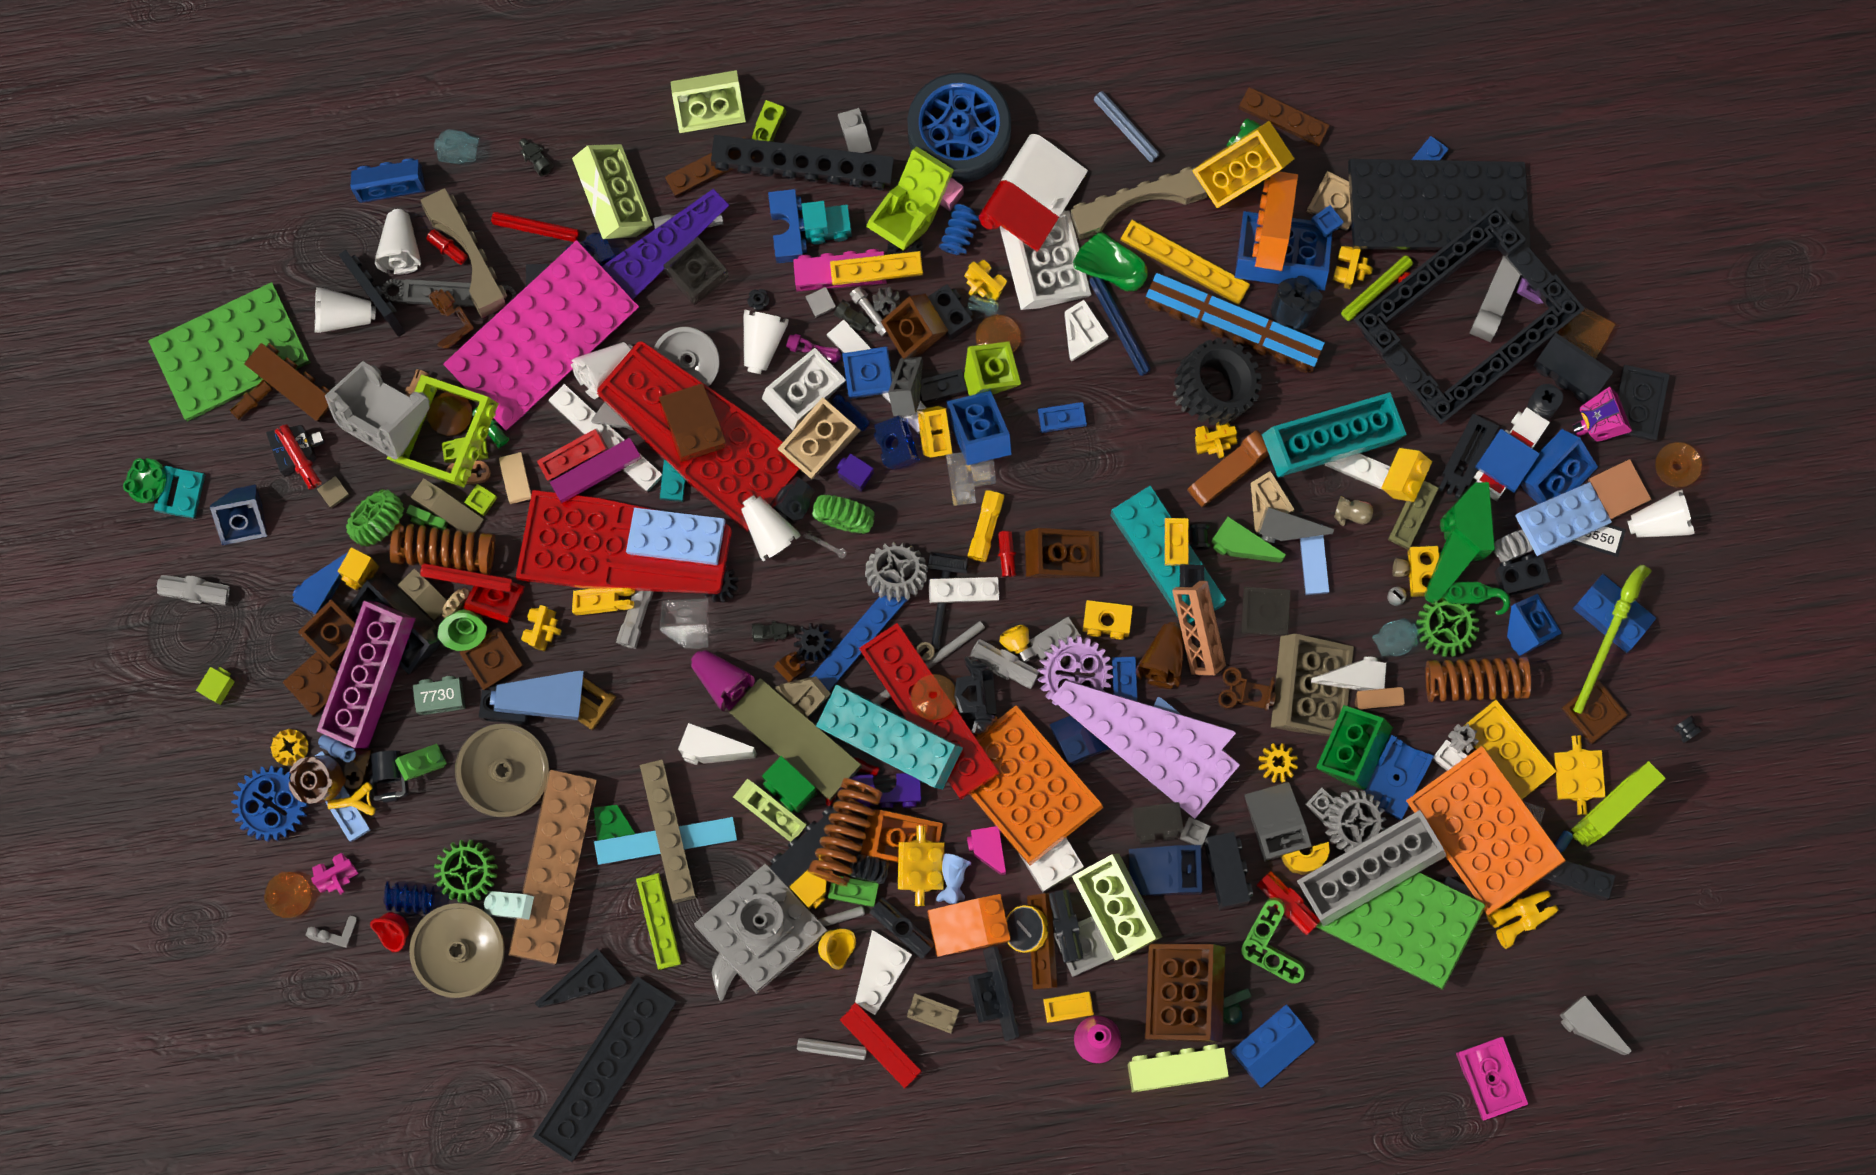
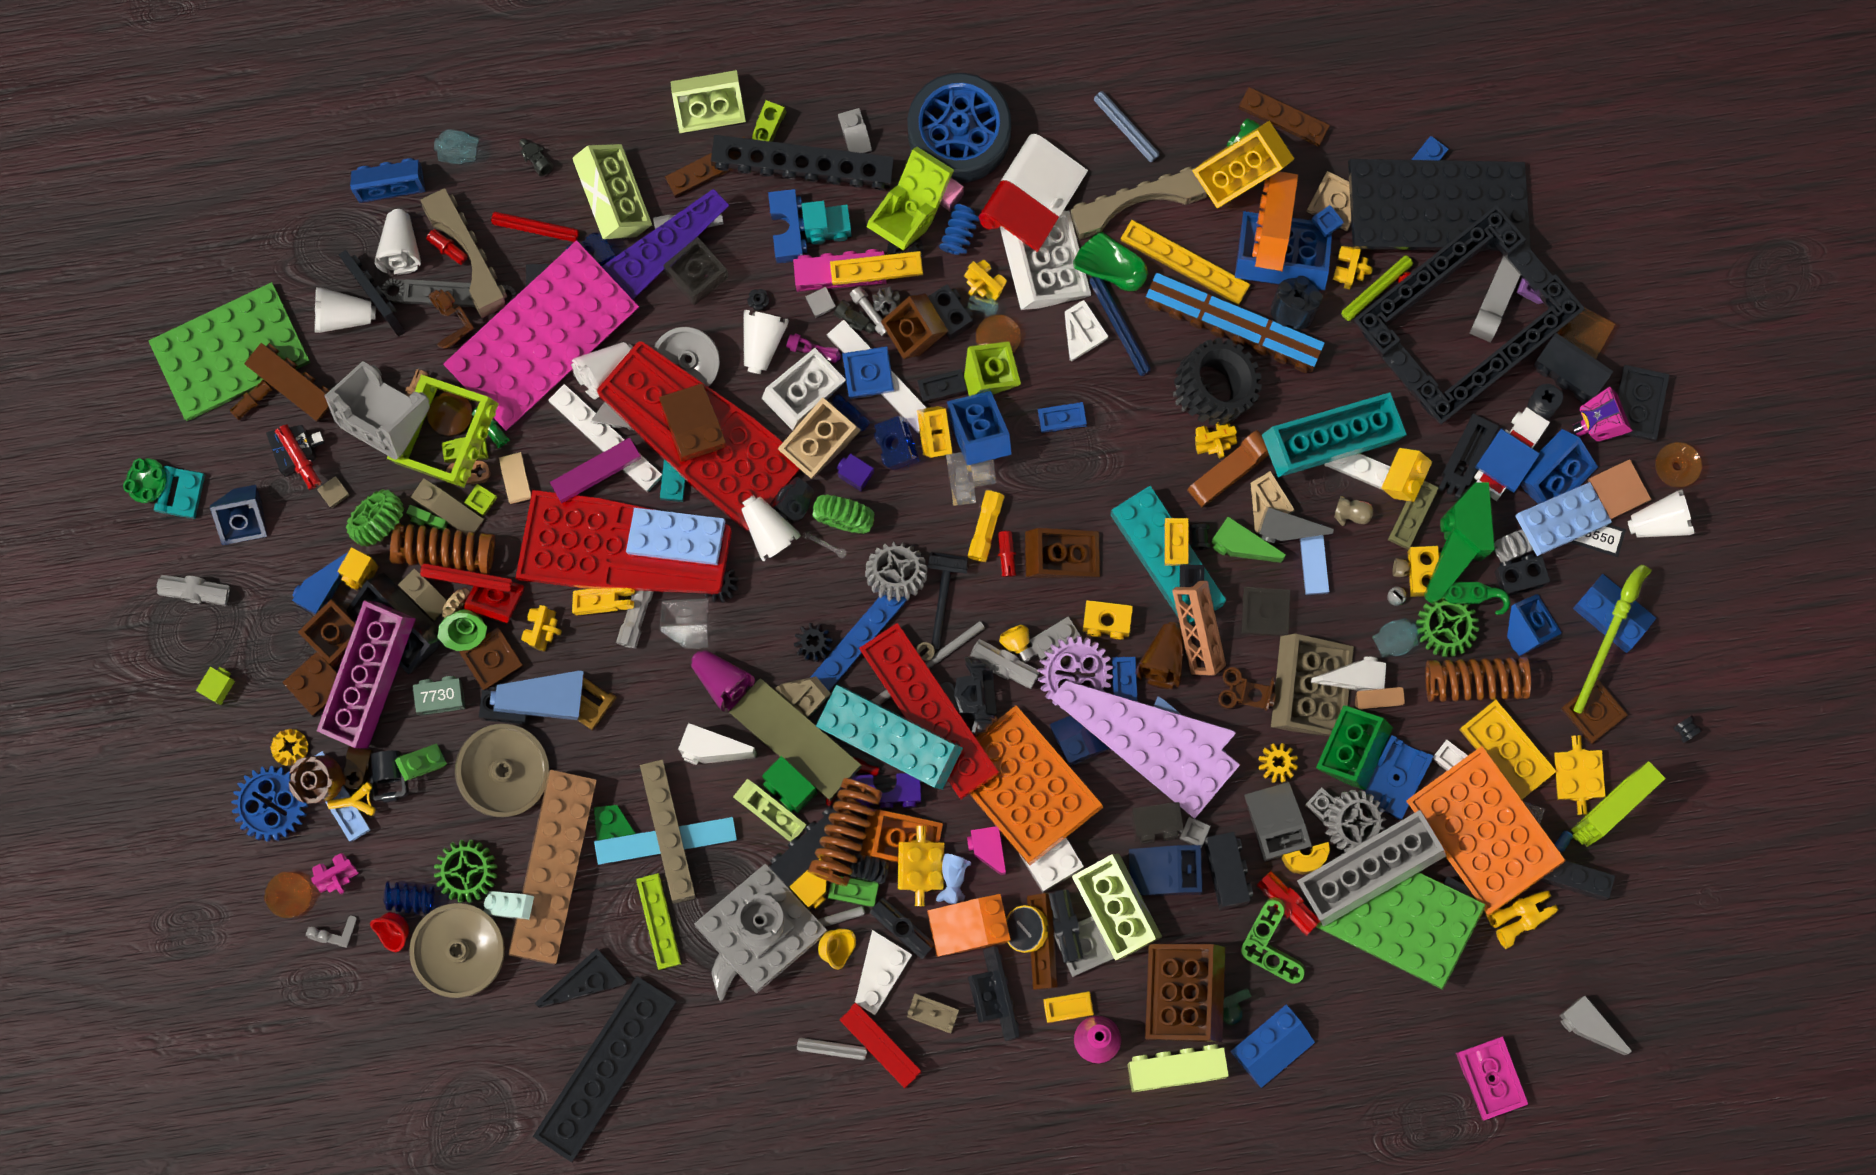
medium blue pin [318,735,356,762] -> none
red plate [537,429,608,481] -> none
pearl dark grey piece [752,621,797,642] -> none
reddish brown tile [774,651,806,683] -> none
dark grey slope [888,357,923,417] -> none
clear orange dish [911,674,957,720] -> none
white plate [929,577,999,603] -> none
light grey gear [1448,724,1479,753] -> none

